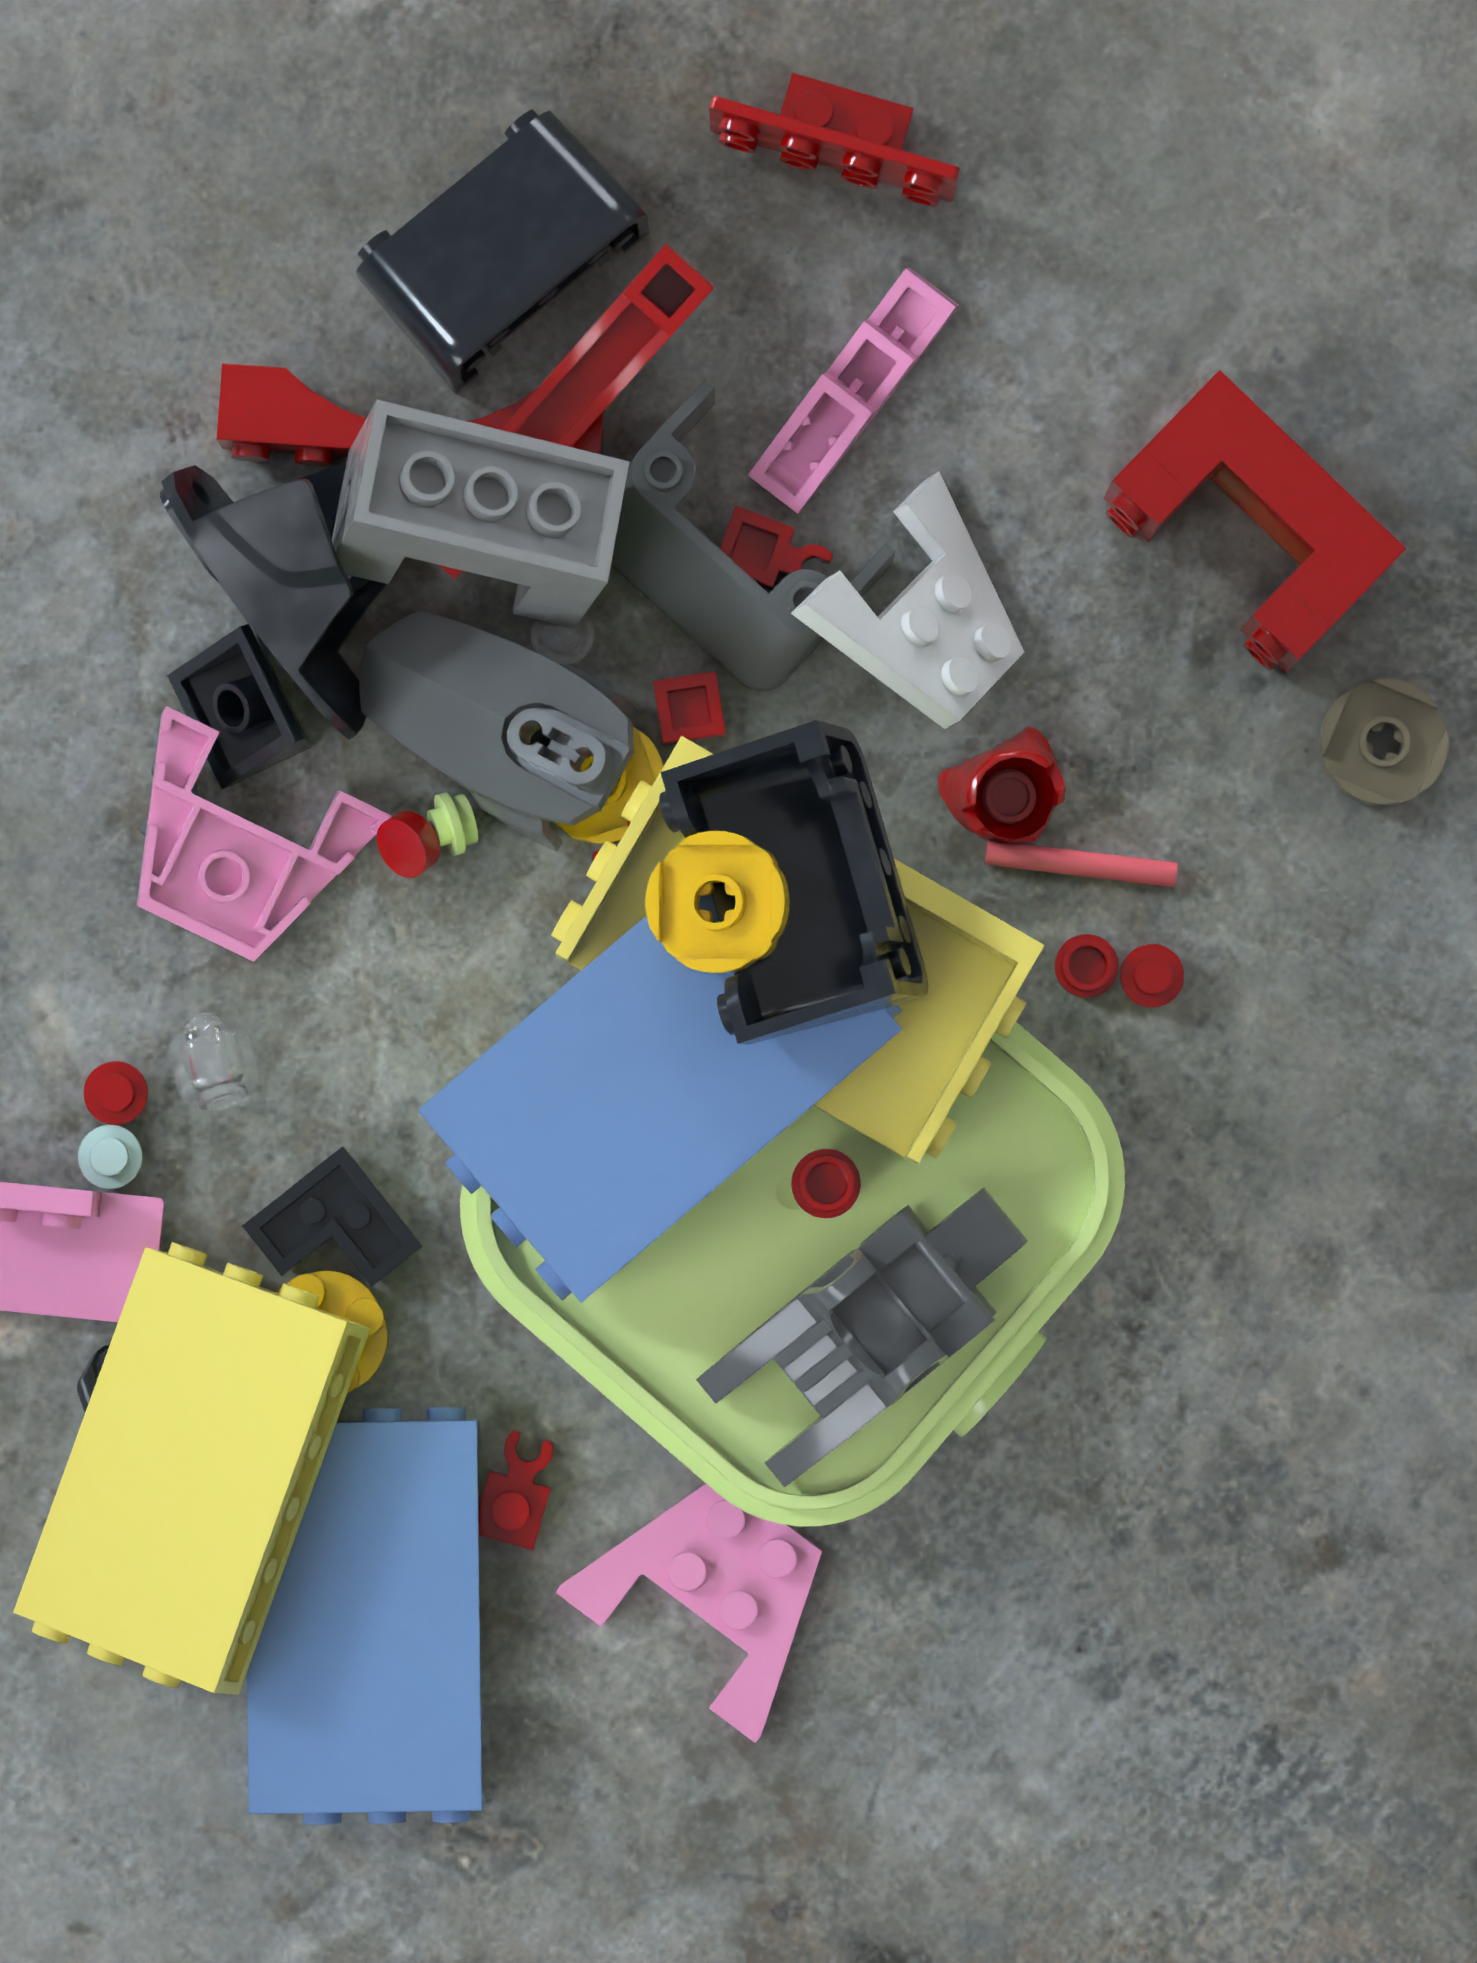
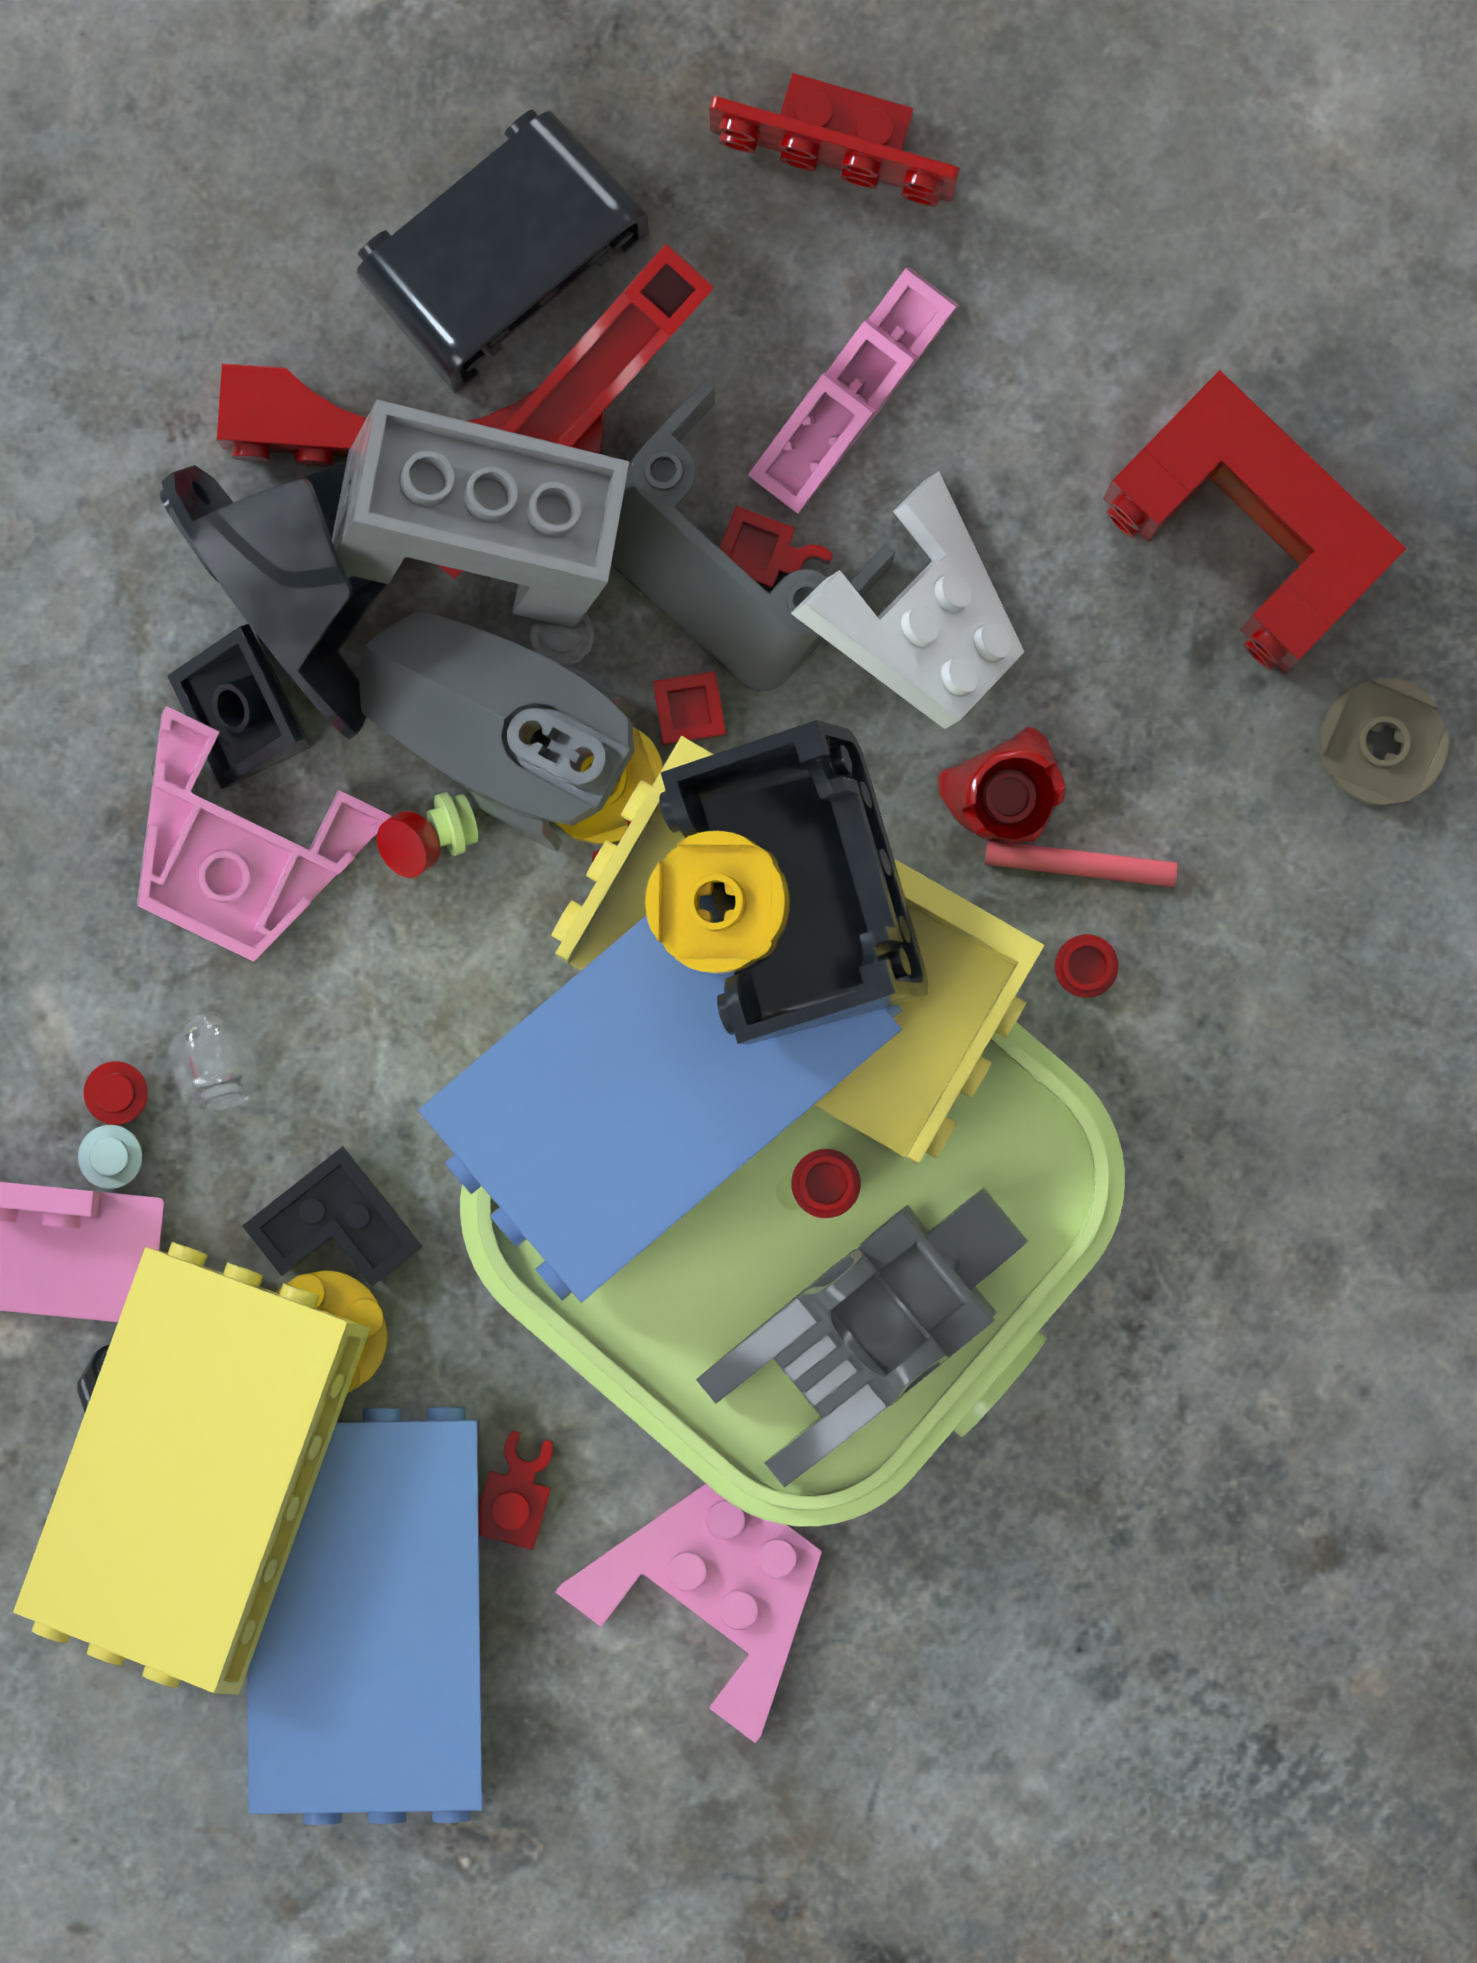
red plate [1120,944,1184,1008] -> none

